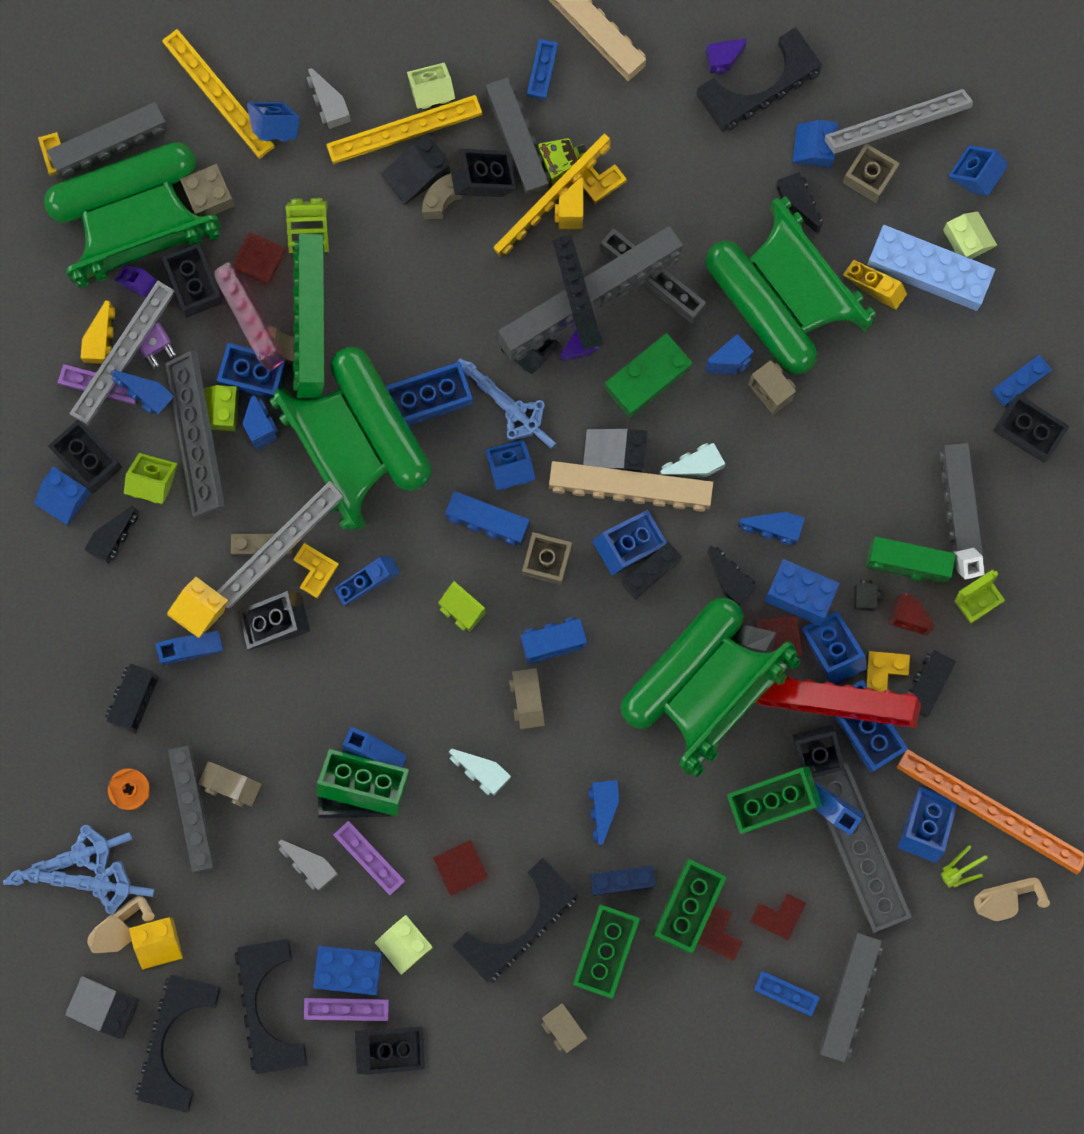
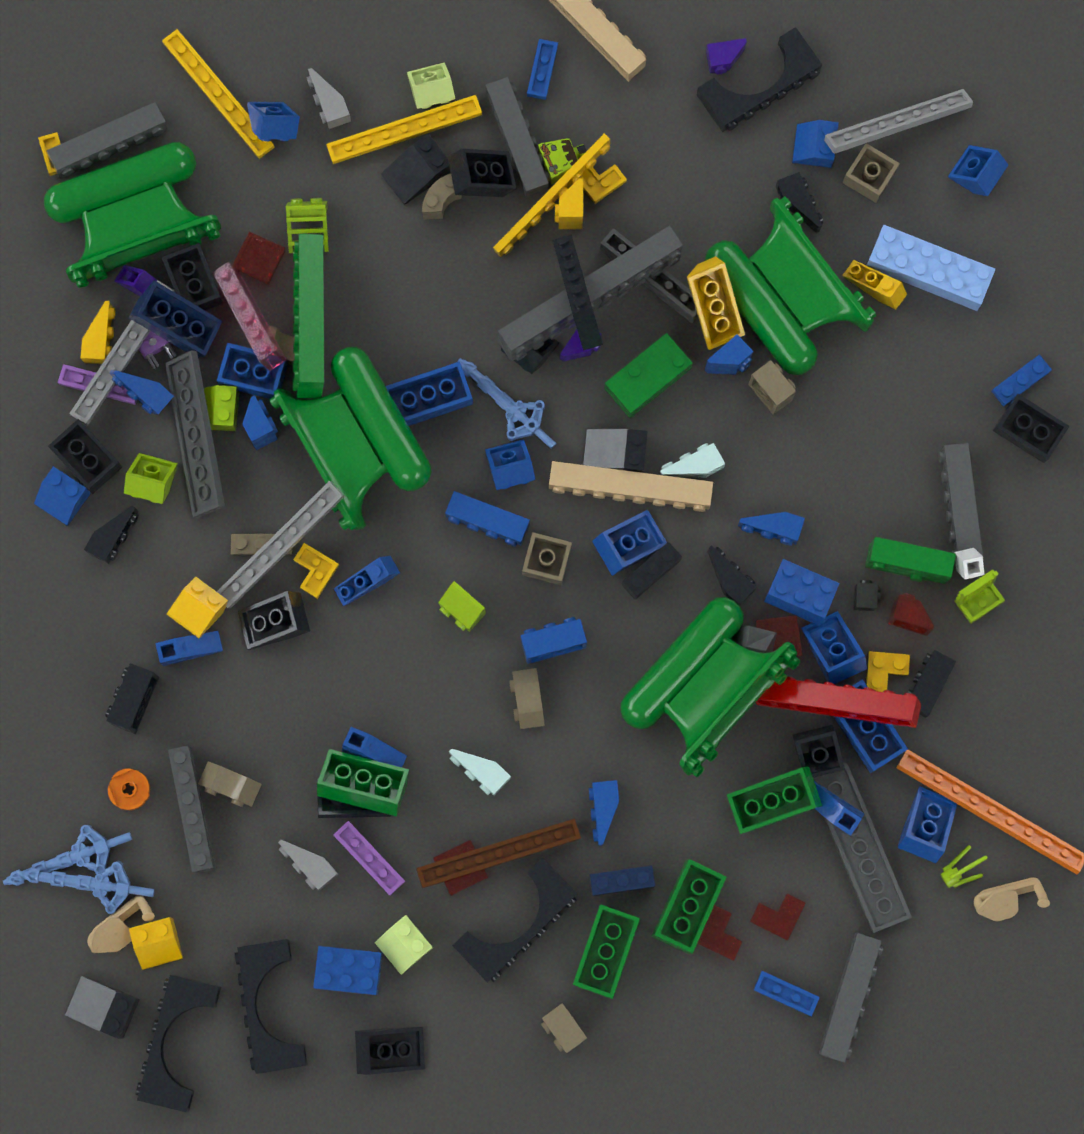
dark tan brick [180,164,235,216] -> none
medium lavender plate [304,998,389,1021] -> none
yellowish green slope [943,211,997,259] -> none
none -> dark blue slope [129,280,222,358]
none -> reddish brown plate [416,818,581,889]
none -> yellow slope [687,257,745,350]

